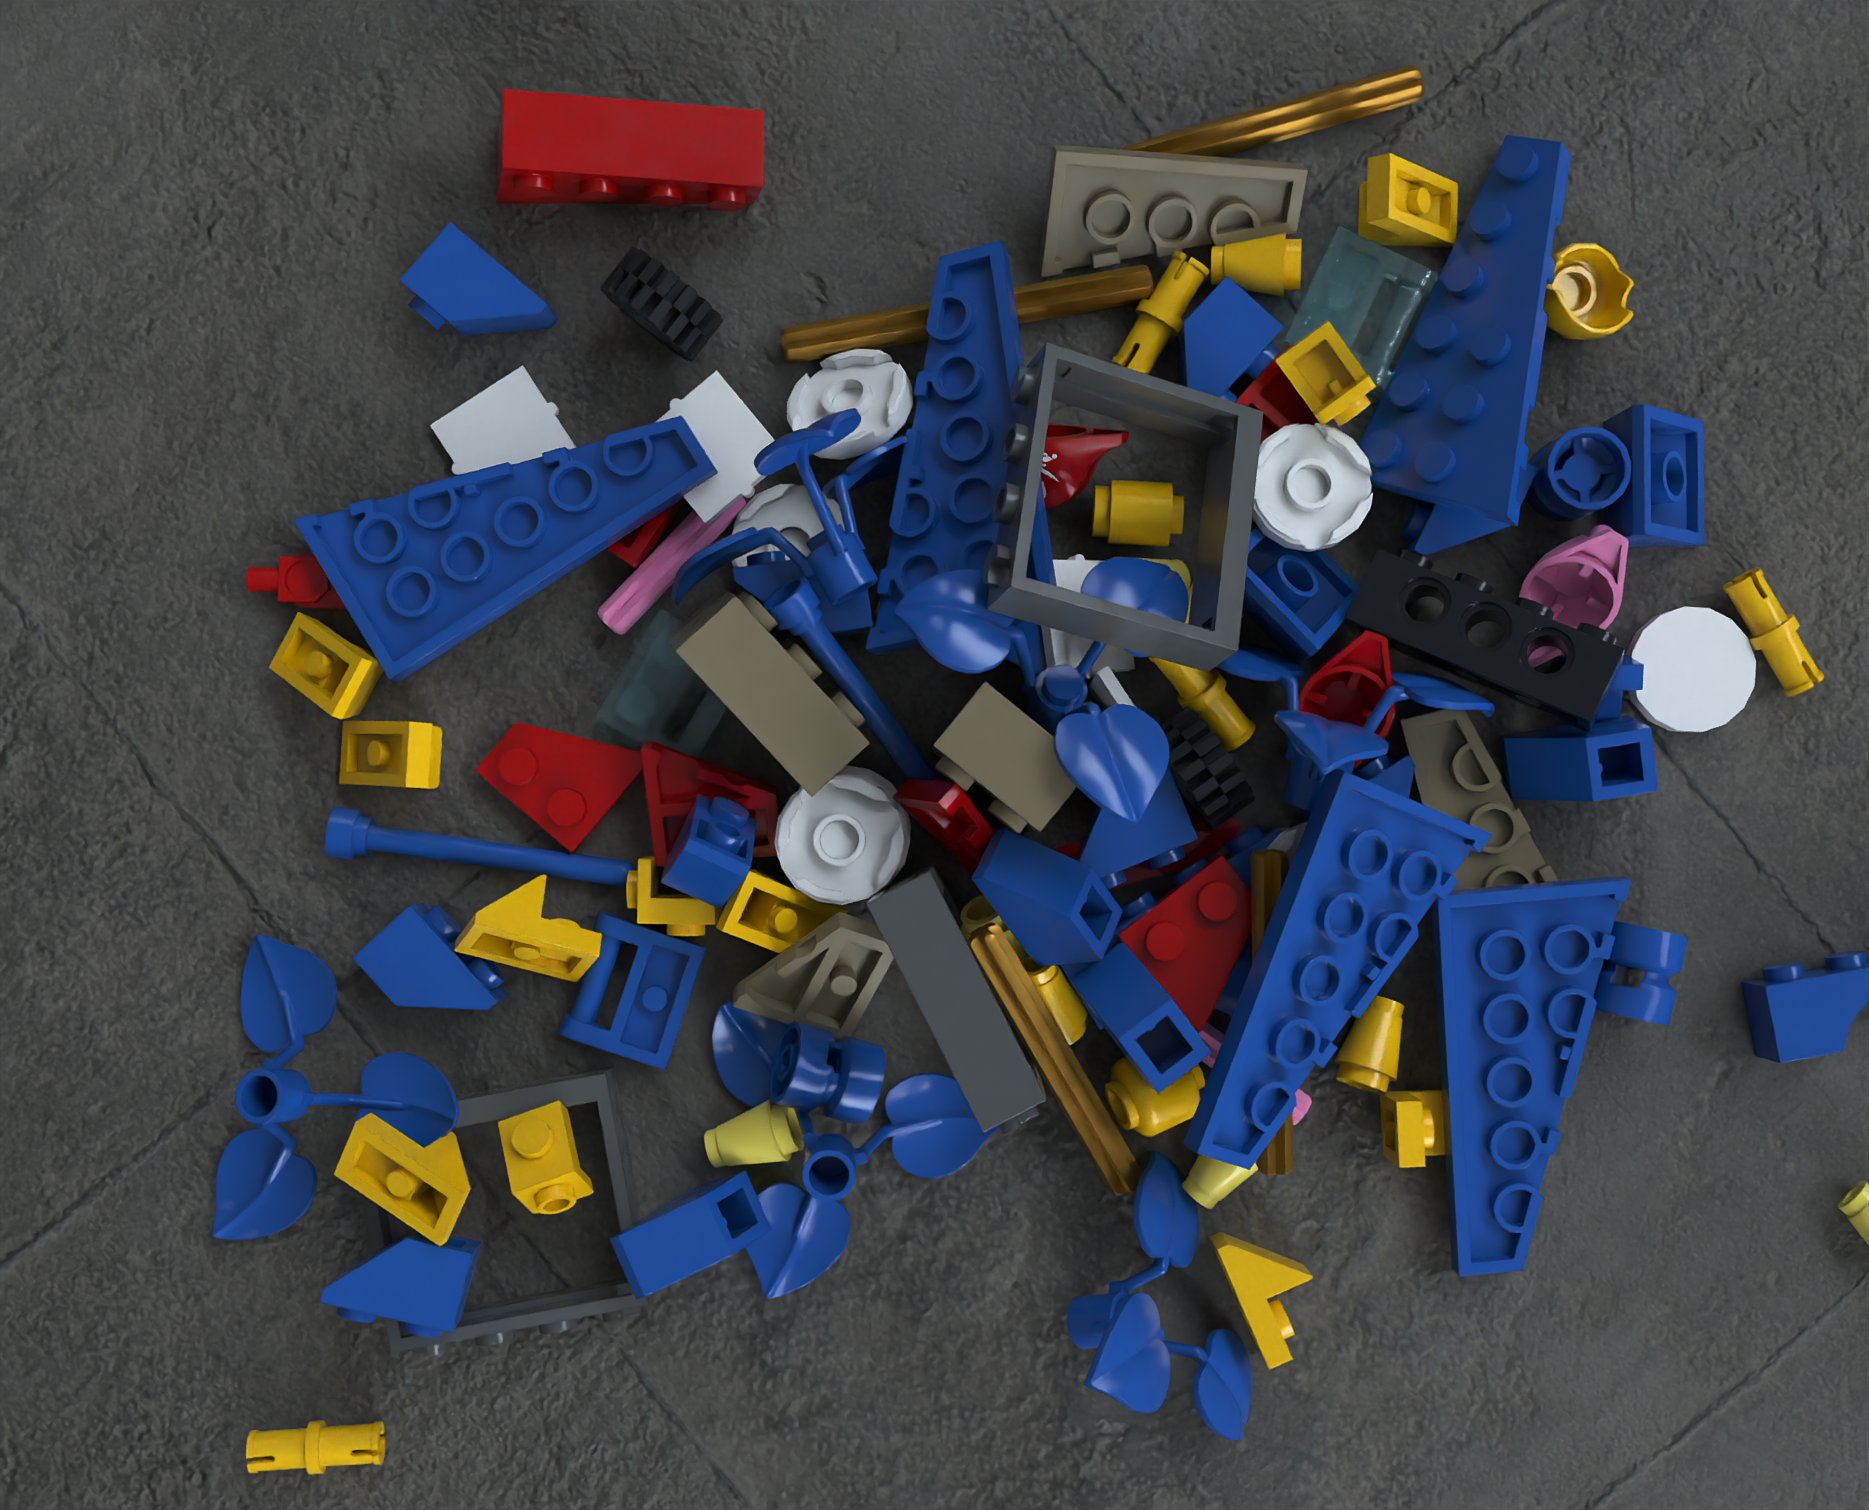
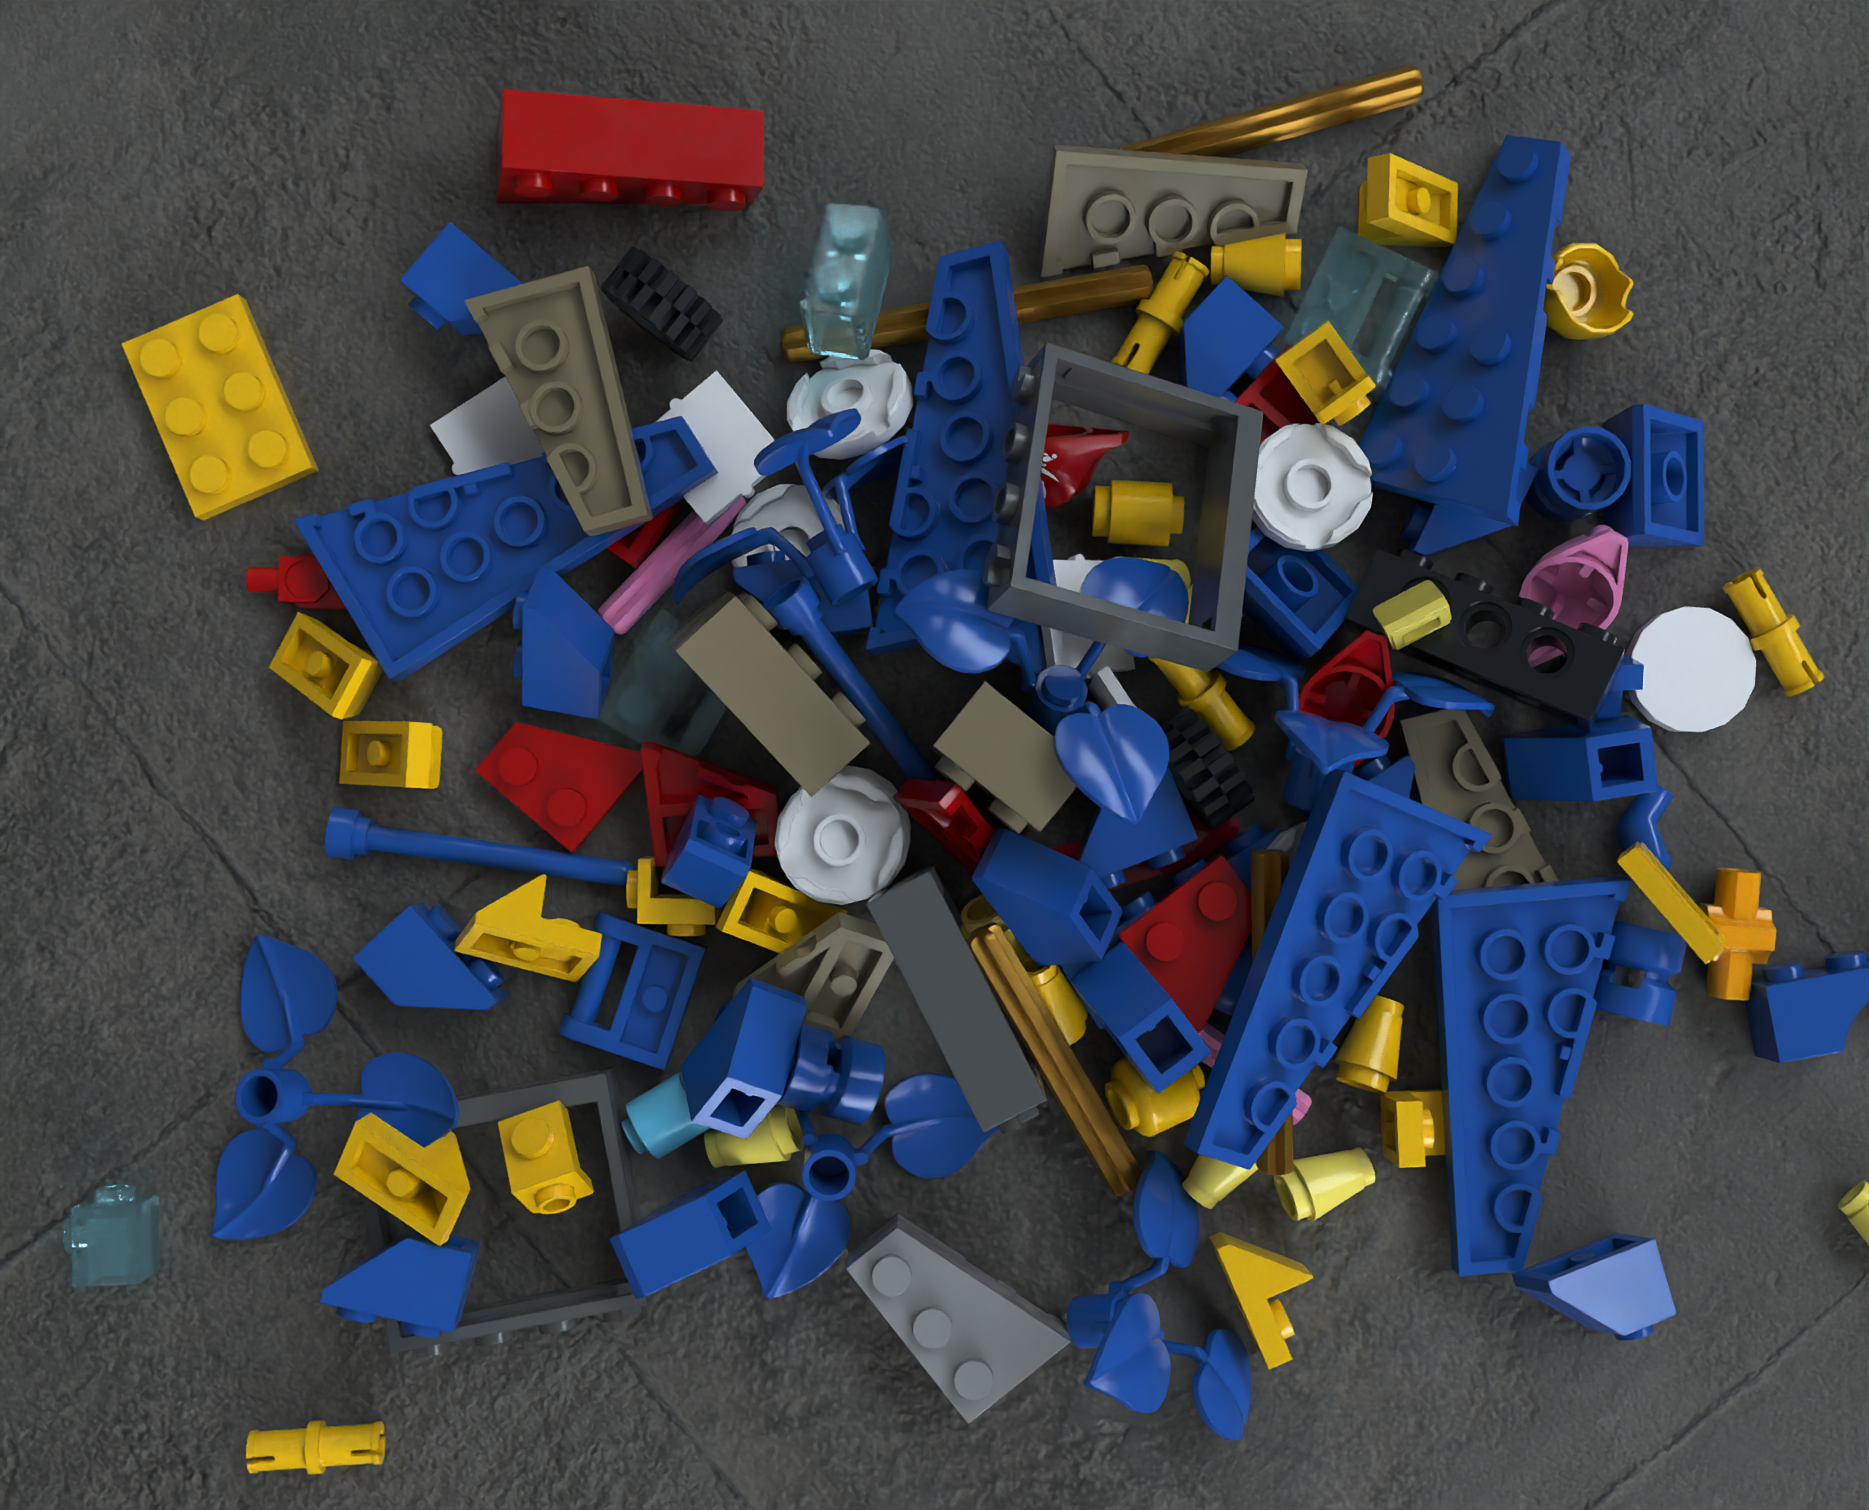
none -> clear light blue brick [63,1185,161,1287]
none -> yellow plate [122,294,319,521]
none -> dark tan wing [464,266,653,536]
none -> blue slope [513,567,614,719]
none -> medium azure brick [621,1072,710,1159]
none -> blue slope [681,977,807,1140]
none -> clear light blue brick [799,202,894,360]
none -> light grey wedge [846,1214,1071,1424]
none -> light yellow cone [1274,1147,1375,1222]
none -> light yellow slope [1373,580,1452,650]
none -> slope [1512,1233,1677,1340]
none -> blue arm [1616,785,1674,871]
none -> yellow tile [1617,841,1725,964]
none -> light orange axle [1695,868,1776,1001]

